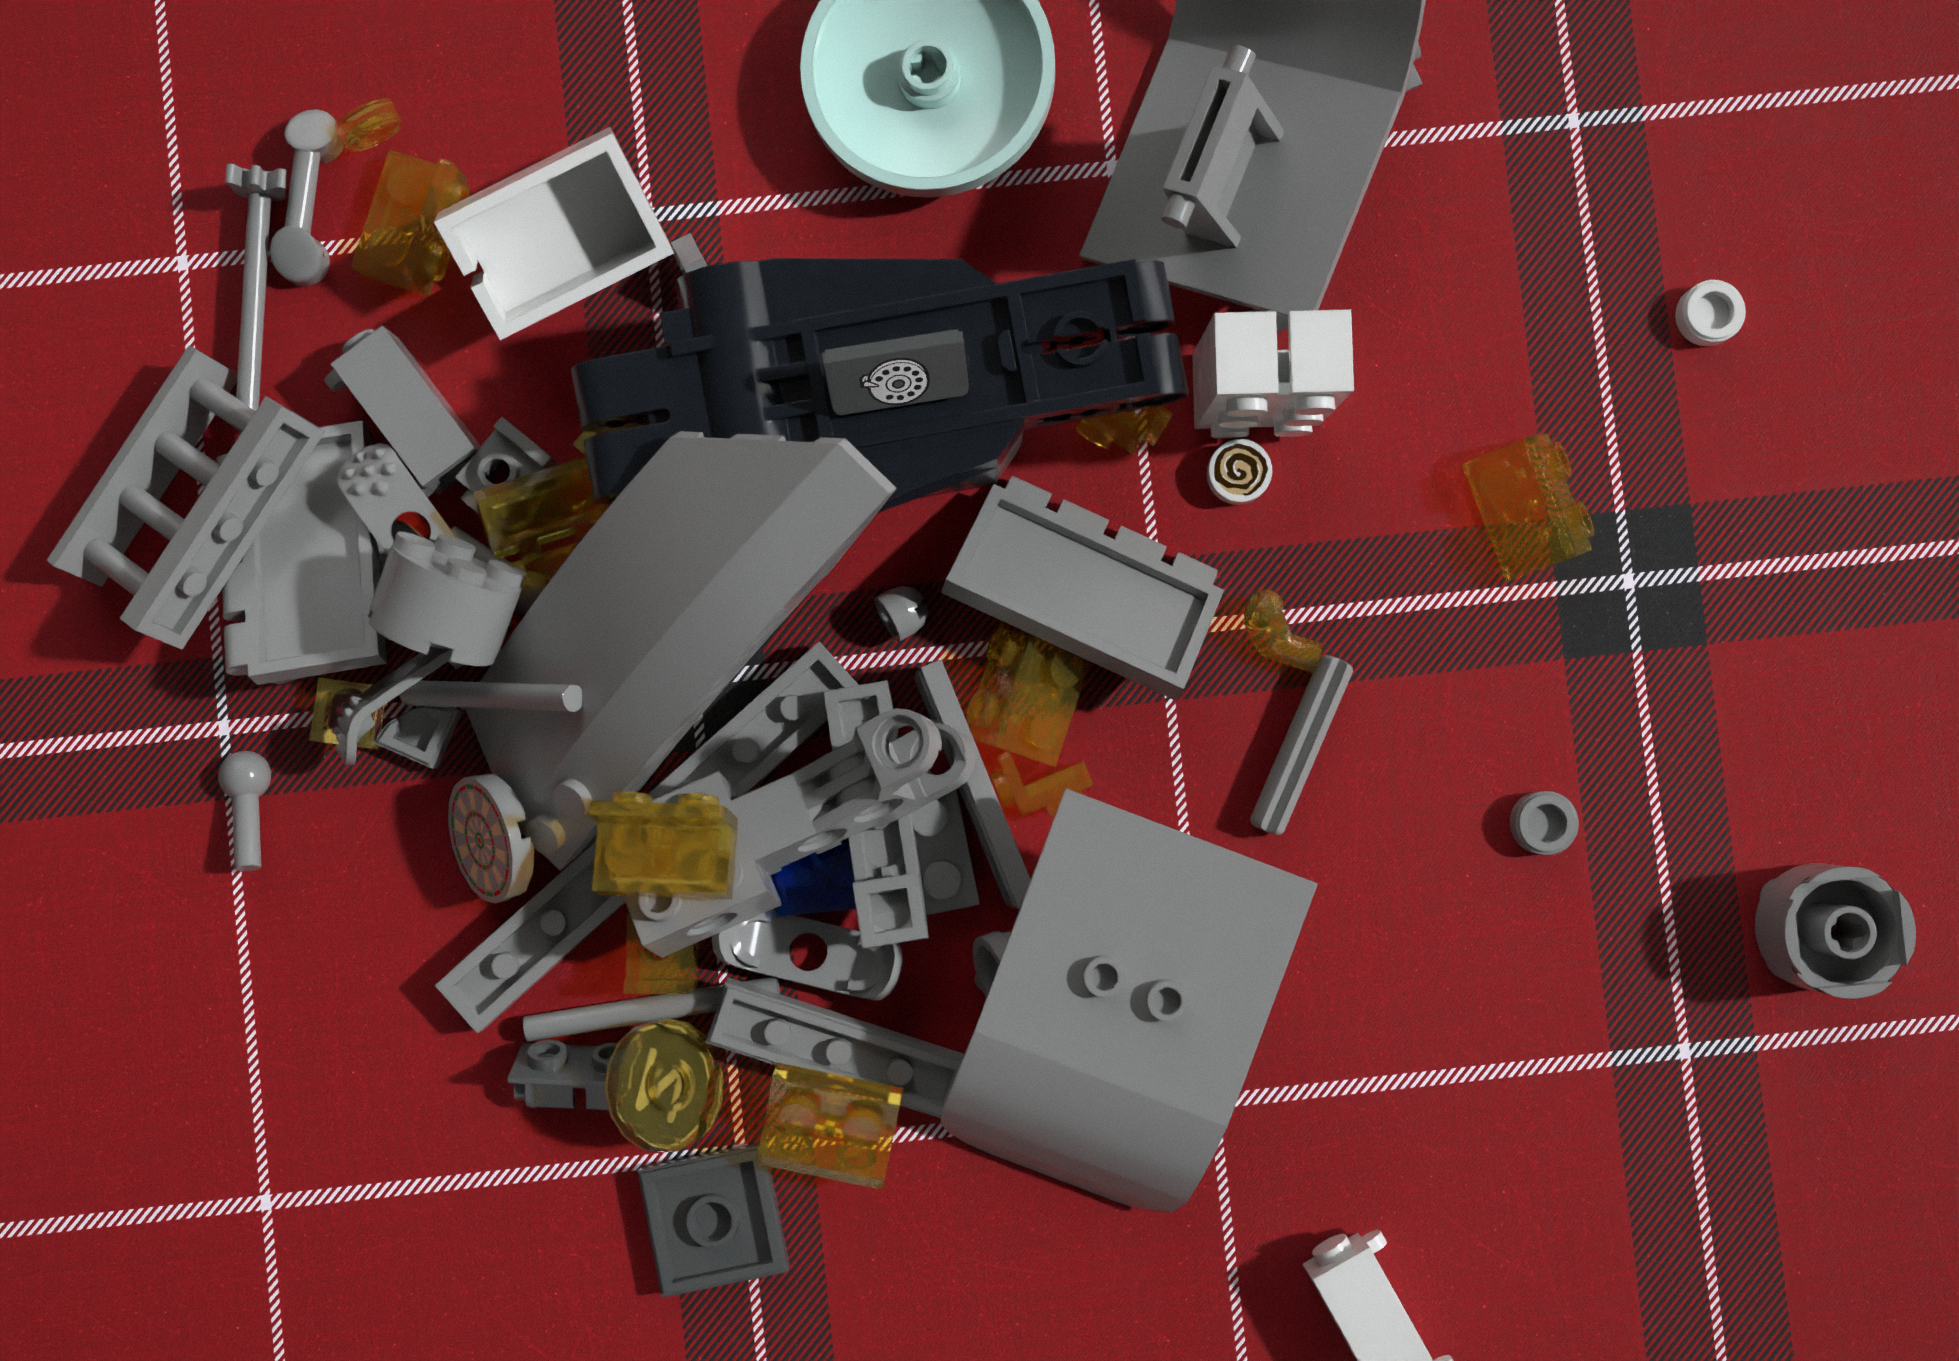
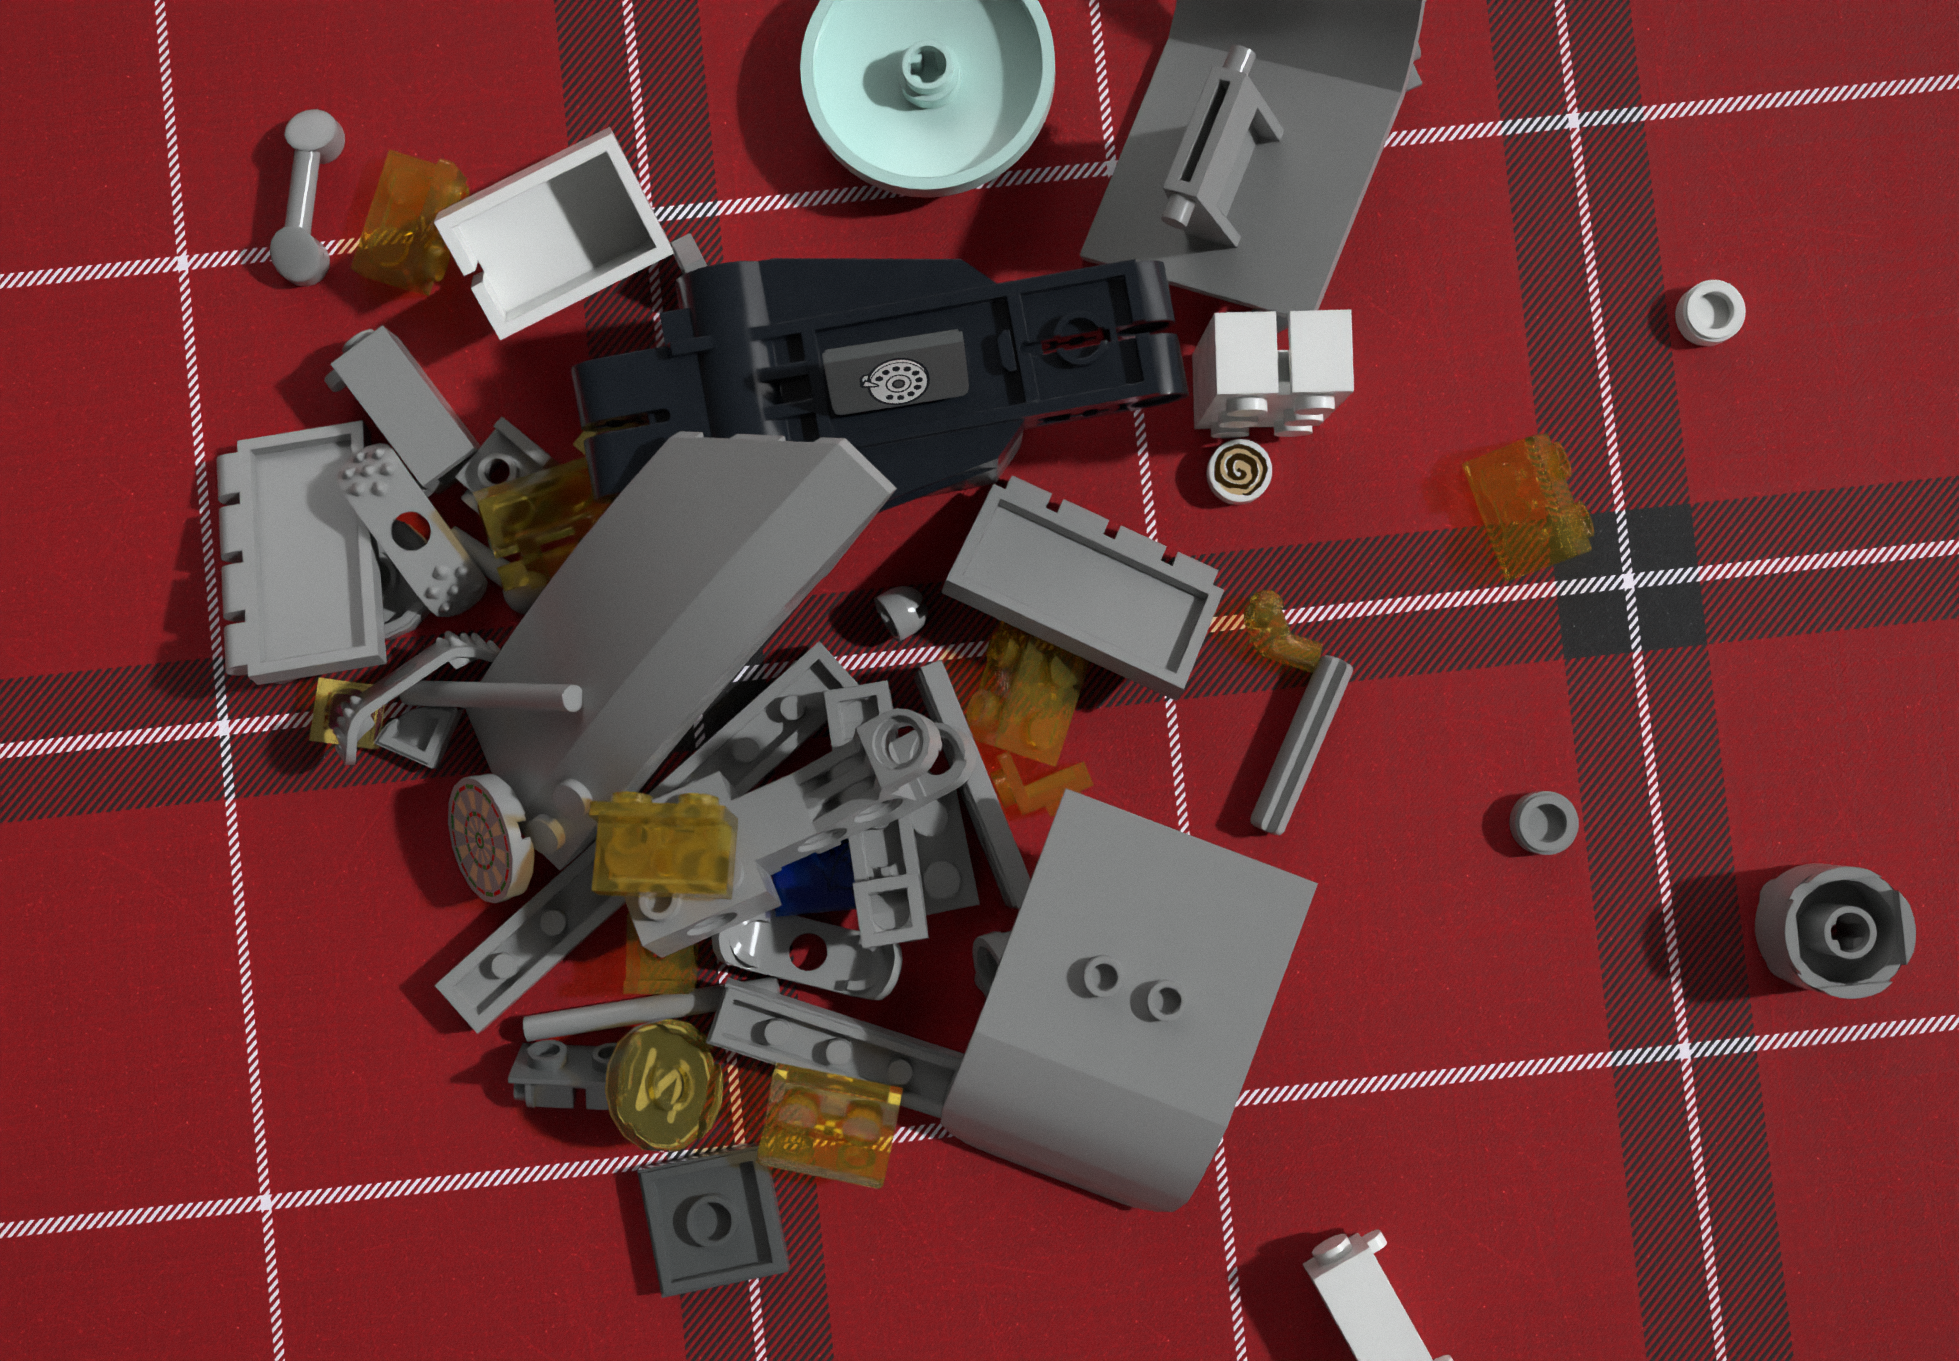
light grey fence [46,345,325,649] -> none
light grey bar [218,751,271,871] -> none
light grey piece [225,164,287,436] -> none
clear yellow tile [334,98,403,152] -> none
light grey brick [368,531,526,666] -> none
clear yellow bracket [1076,405,1173,455] -> none

